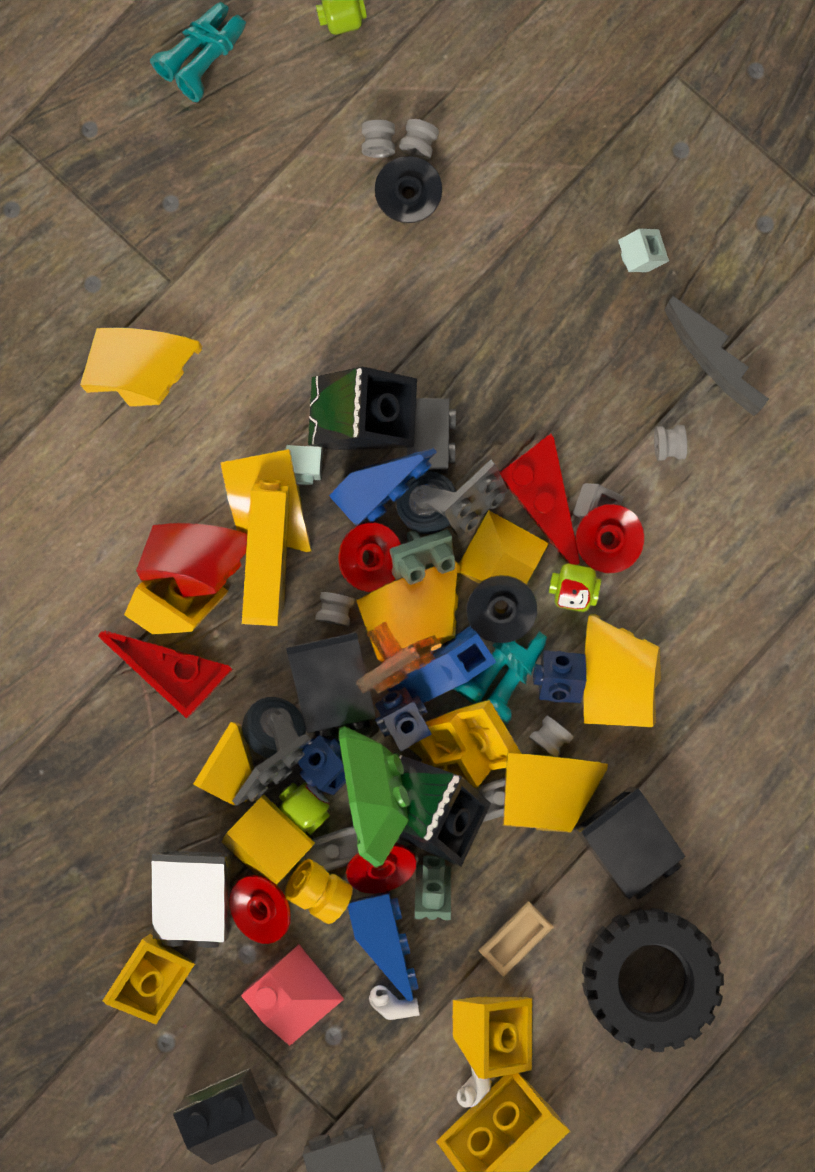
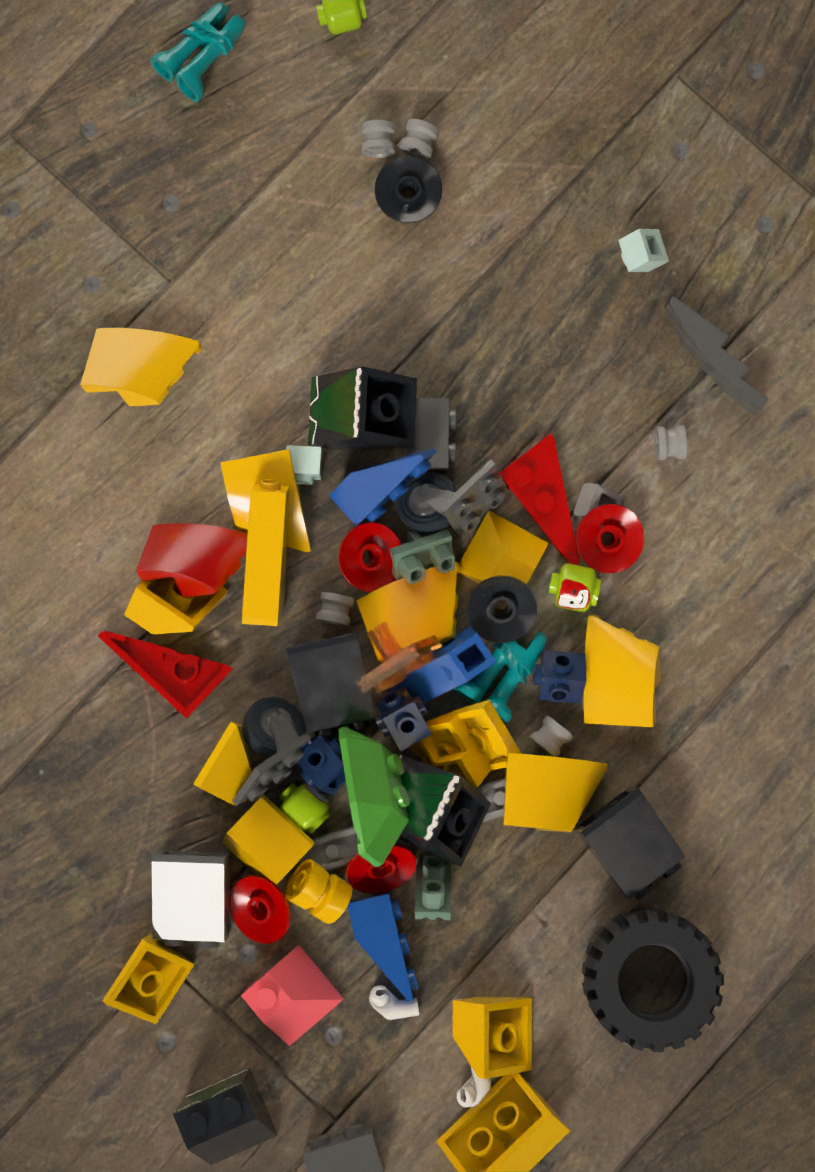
tan tile [478,901,554,977] -> none

